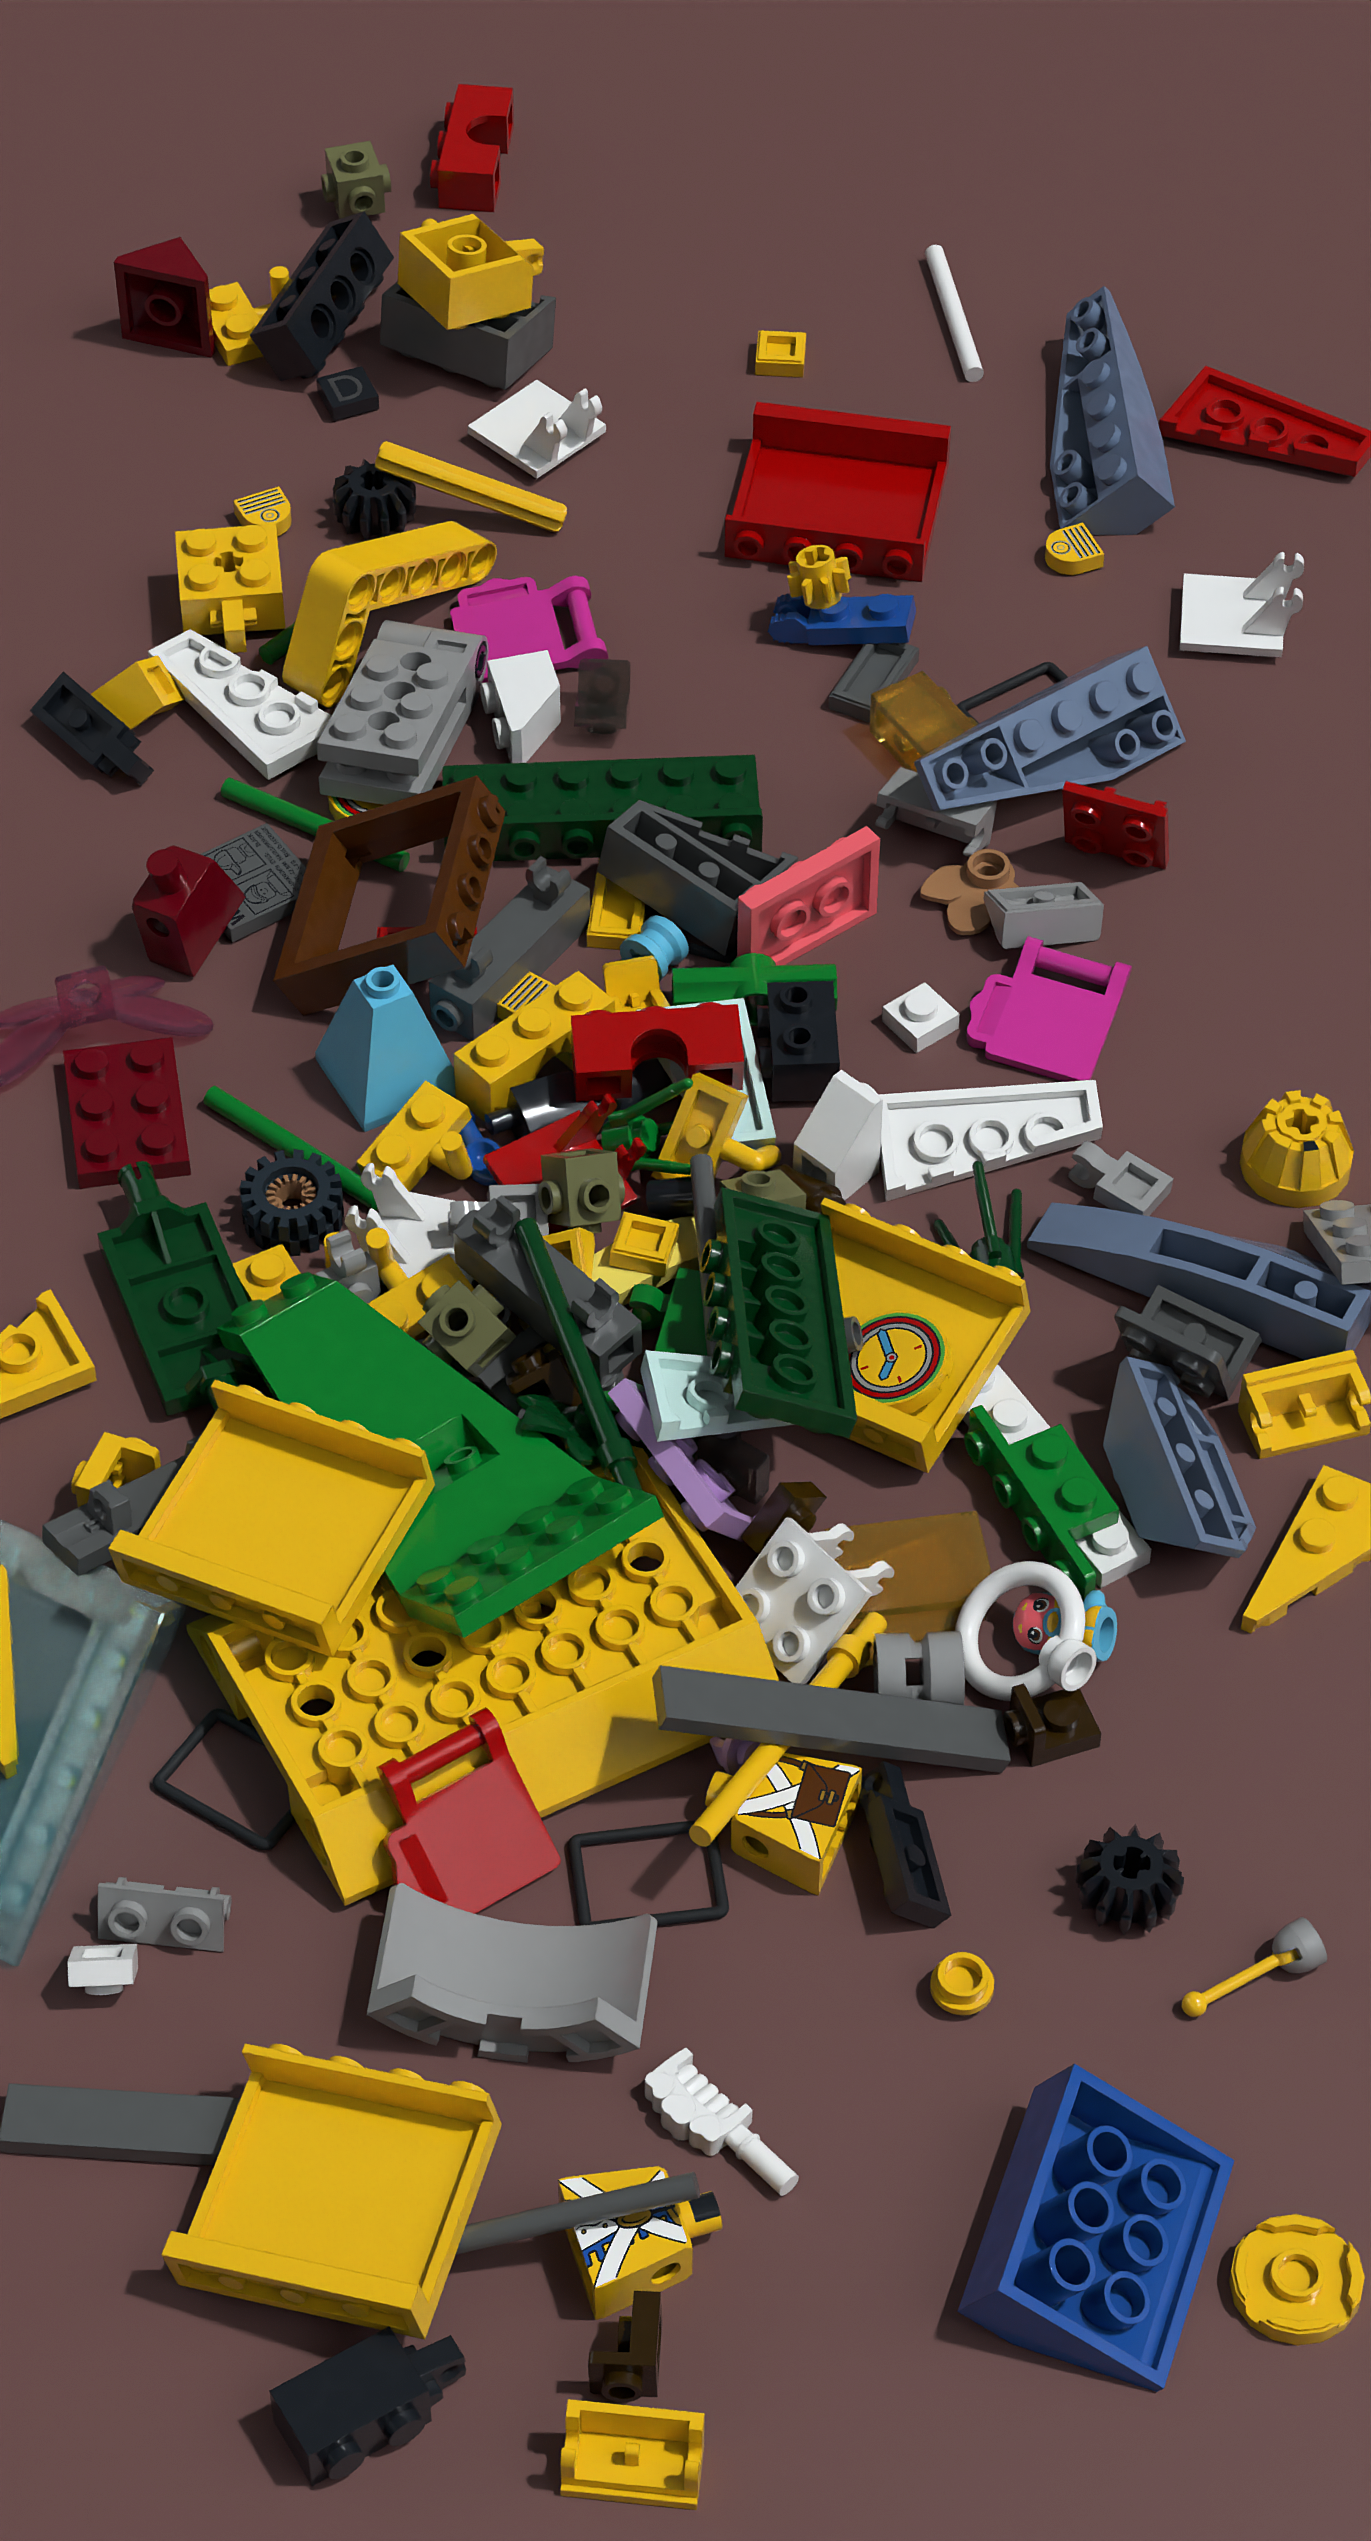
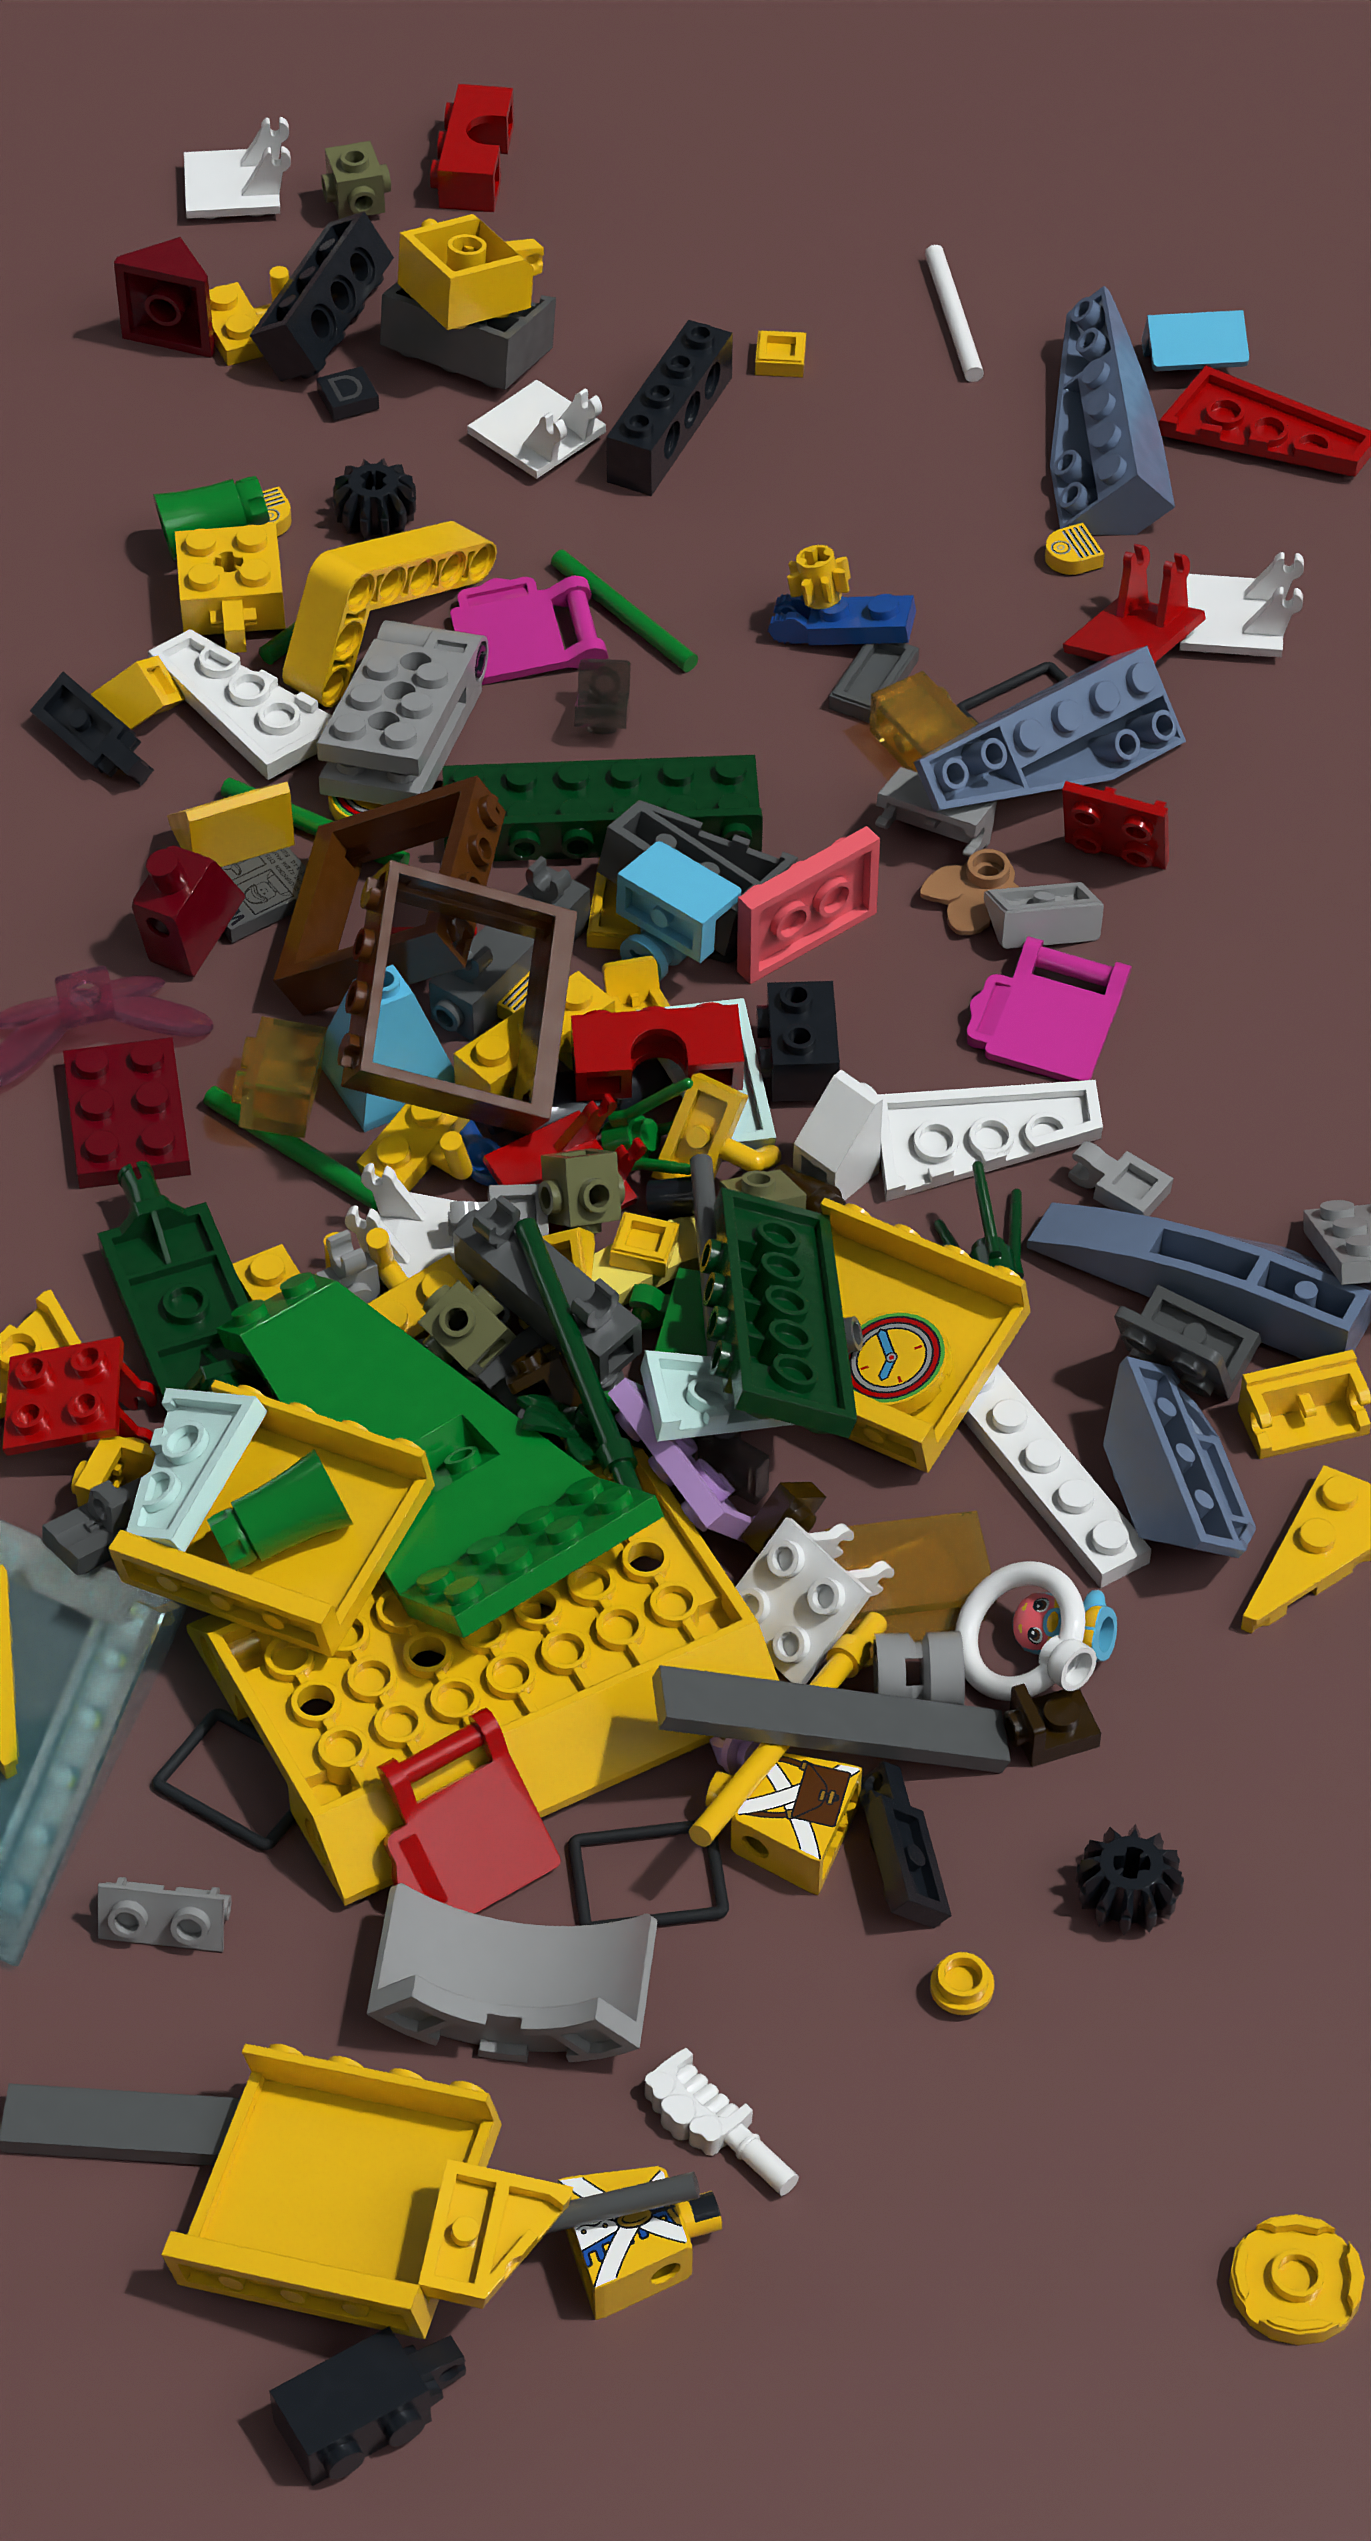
white plate [68,1944,138,1995] -> none
black bush [240,1149,344,1256] -> none
yellow axle [375,441,567,532] -> none
white slope [480,650,561,763] -> none
yellow hinge [560,2399,705,2510] -> none
dark brown bracket [588,2291,662,2402] -> none
green piece [672,953,838,1026] -> none
red panel [725,402,951,582] -> none
white plate [882,982,960,1053] -> none
blue slope [957,2063,1235,2392] -> none
green bracket [964,1405,1119,1602] -> none
hinge [1182,1917,1327,2017] -> none
yellow piece [1239,1090,1354,1208] -> none
none -> red plate [2,1336,157,1456]
none -> light aqua wing [127,1388,268,1552]
none -> green plant [153,476,270,562]
none -> yellow slope [167,782,295,867]
none -> white plate [184,117,291,219]
none -> green plant [207,1449,353,1571]
none -> clear yellow brick [231,1016,327,1138]
none -> reddish brown window [337,860,577,1135]
none -> yellow wing [418,2159,573,2309]
none -> green bar [551,549,698,672]
none -> black brick [606,320,733,496]
none -> medium azure panel [616,841,741,963]
none -> red plate [1063,544,1206,664]
none -> medium azure panel [1142,310,1249,371]

